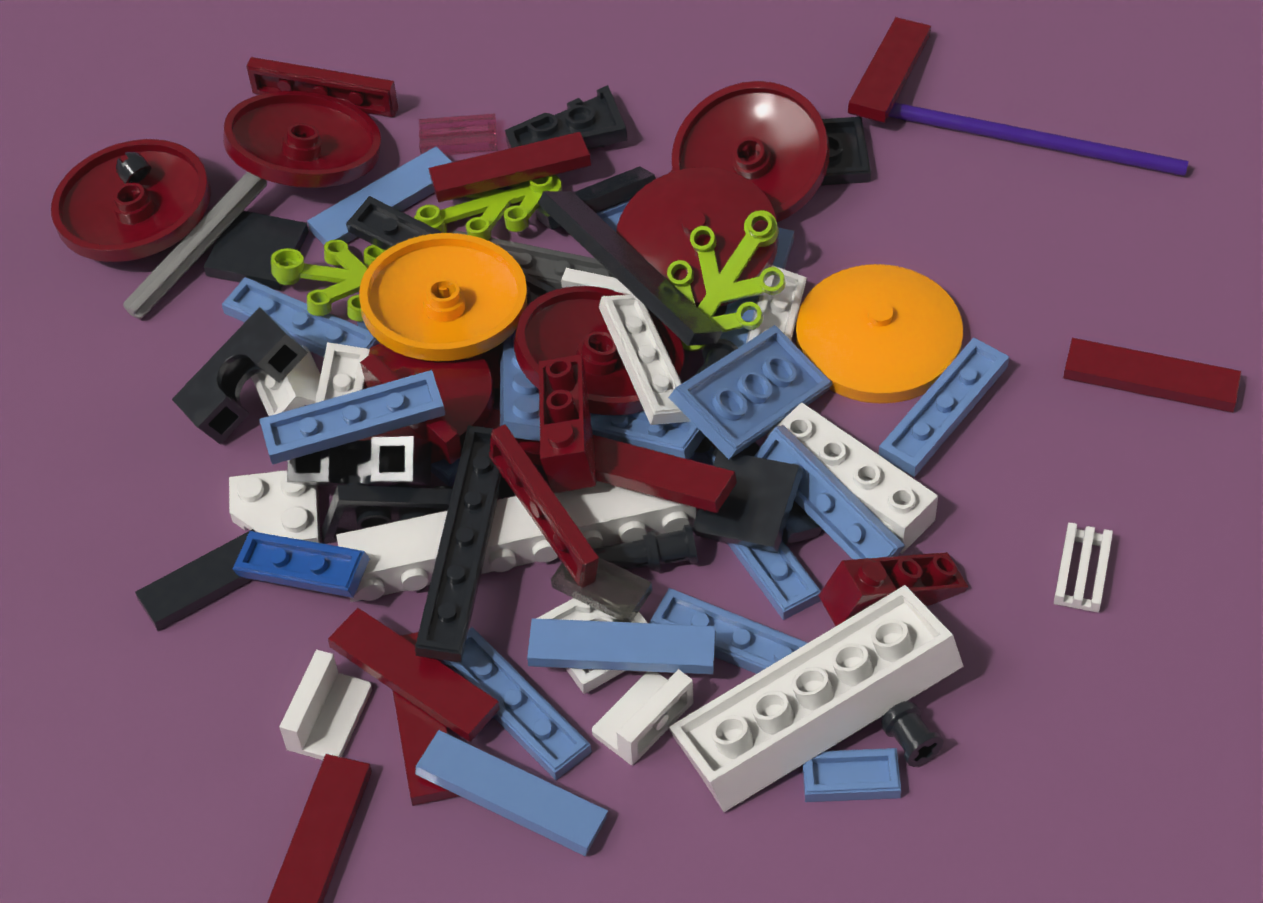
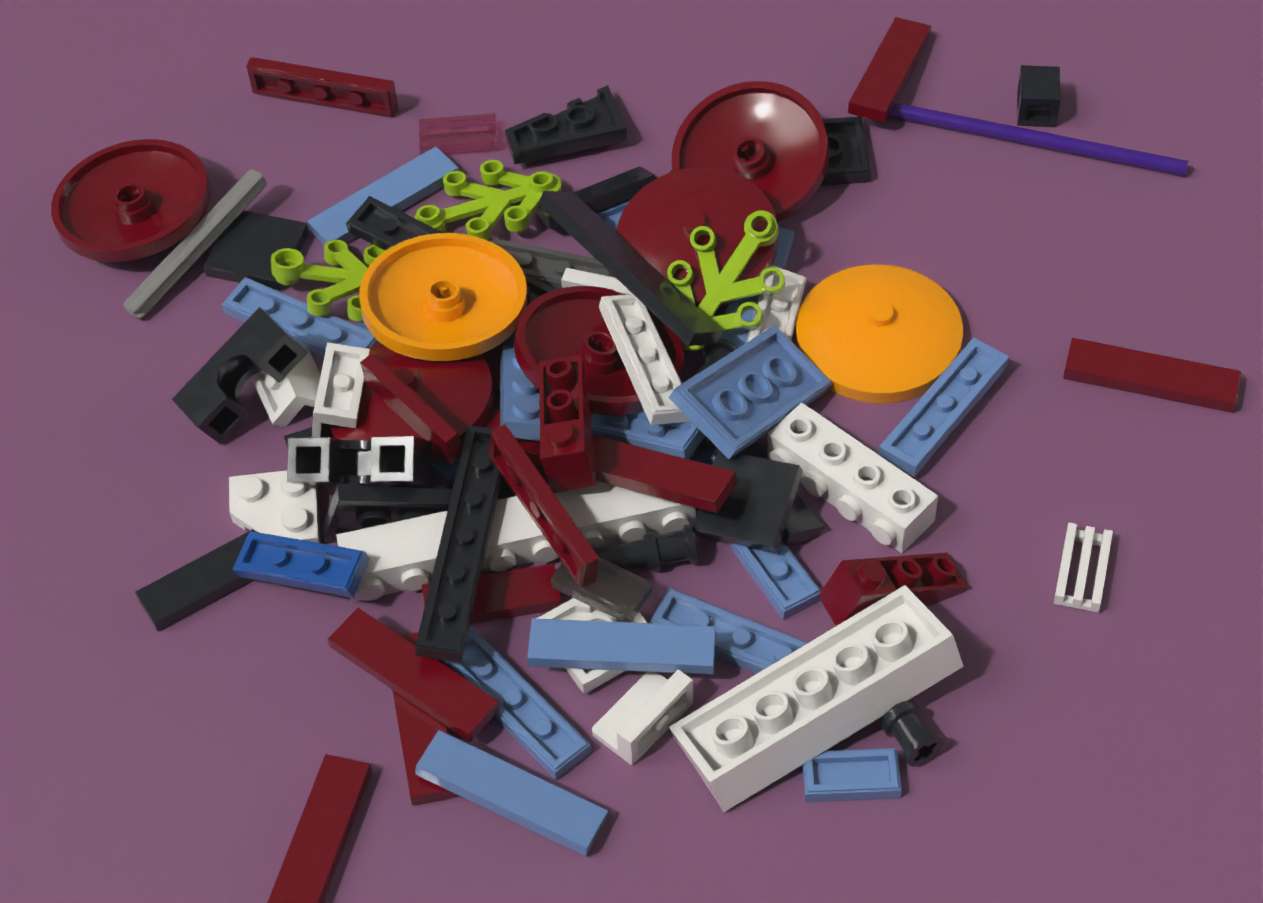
black hinge [116,152,152,184] -> none
dark red dish [223,91,381,188] -> none
medium blue plate [259,370,445,465] -> none
white panel [279,649,372,760] -> none
dark red tile [428,132,591,202] -> none
medium blue tile [754,425,906,559] -> none
none -> dark red tile [422,563,561,624]
none -> black brick [1017,65,1061,127]

